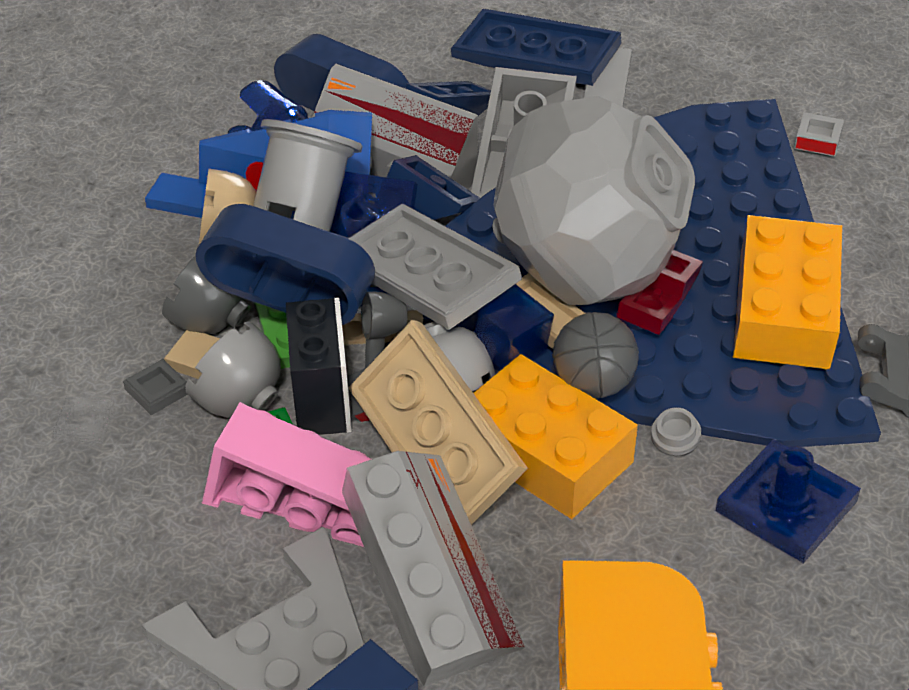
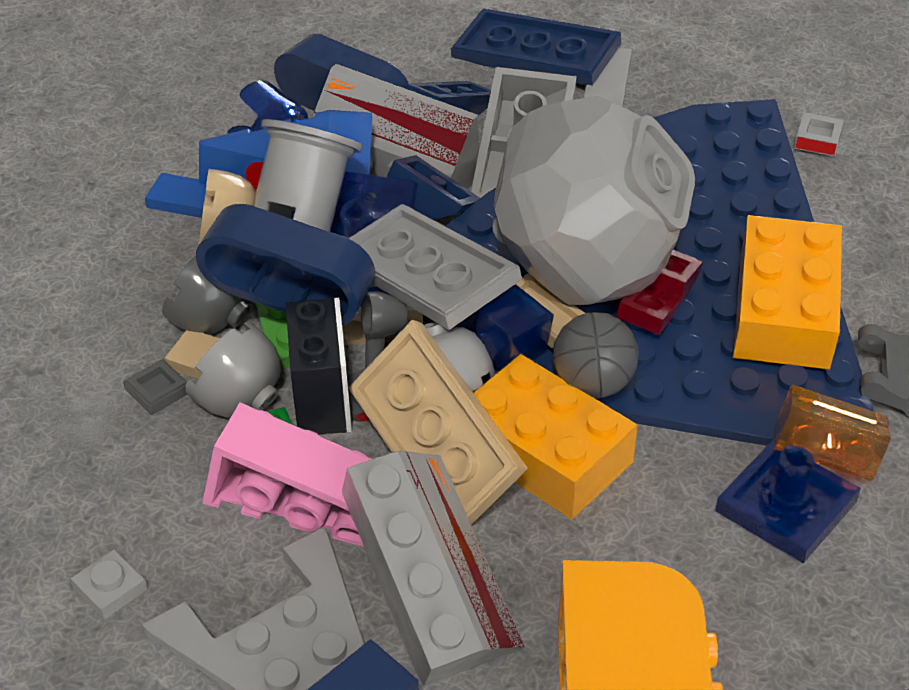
light grey plate [651,408,701,456] -> none
none -> light grey plate [70,549,148,619]
none -> clear orange brick [774,385,891,481]

